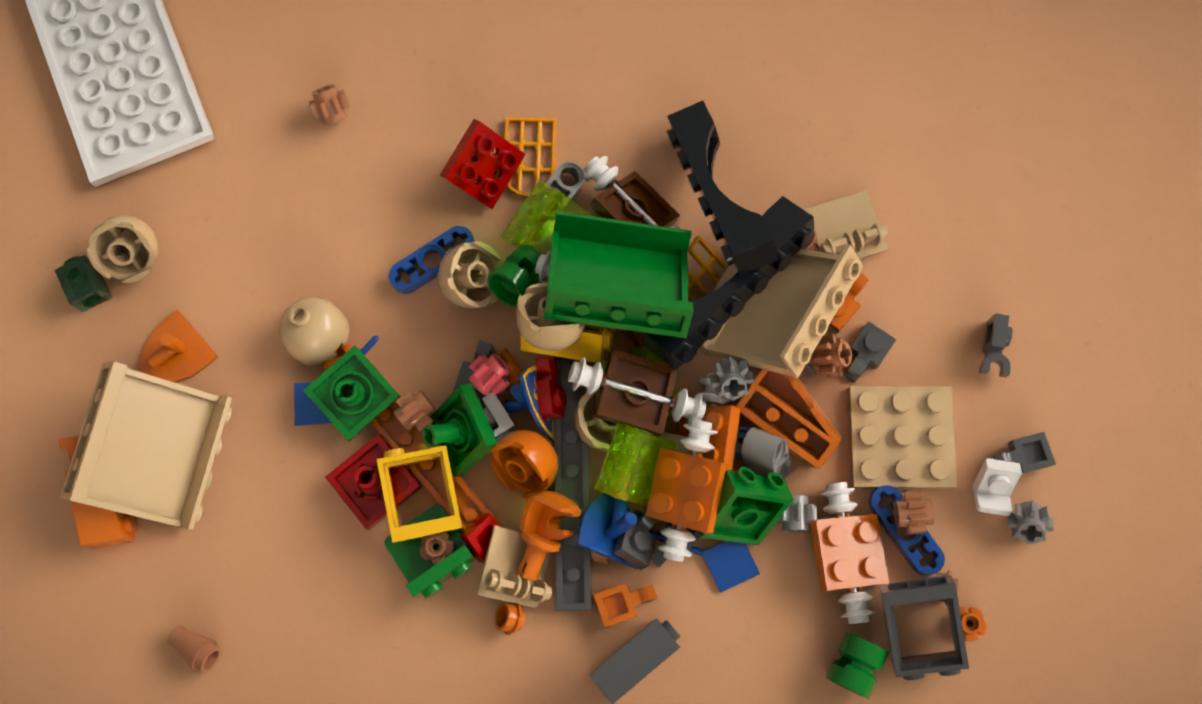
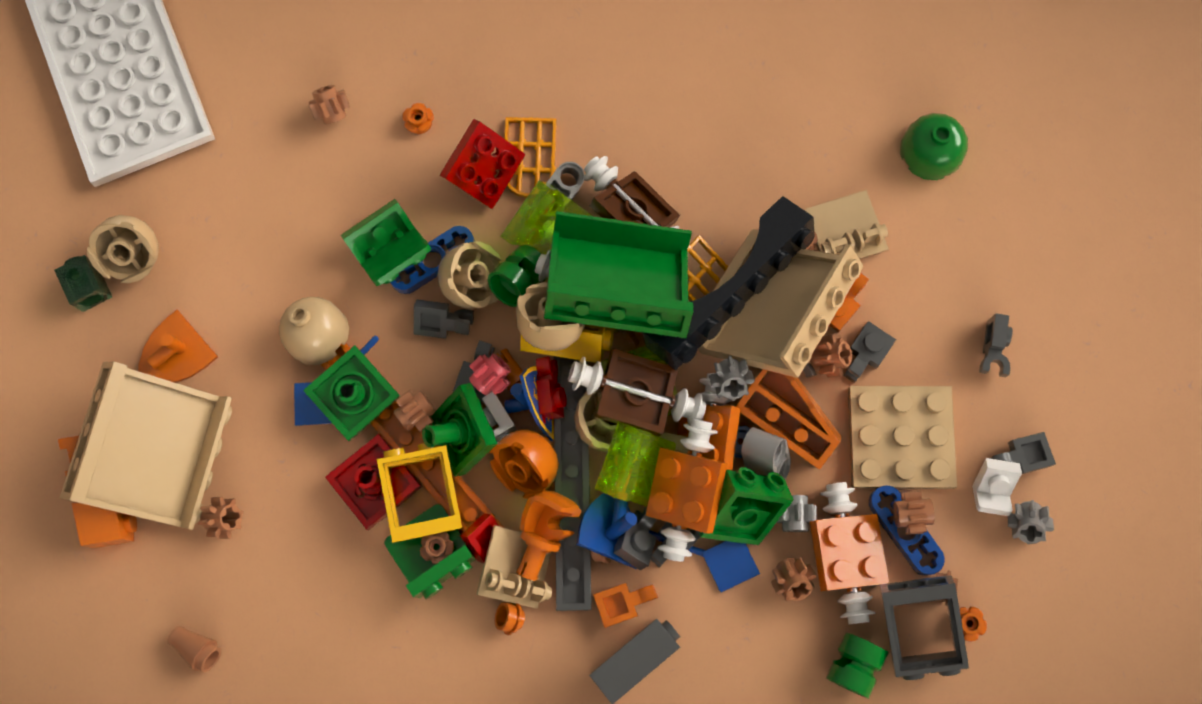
black arch [666,101,779,276] -> none
none -> nougat gear [198,497,244,539]
none -> green bracket [340,199,431,286]
none -> orange plate [402,103,434,134]
none -> dark grey plate [414,299,474,339]
none -> nougat gear [771,557,817,601]
none -> green cylinder [900,113,968,180]

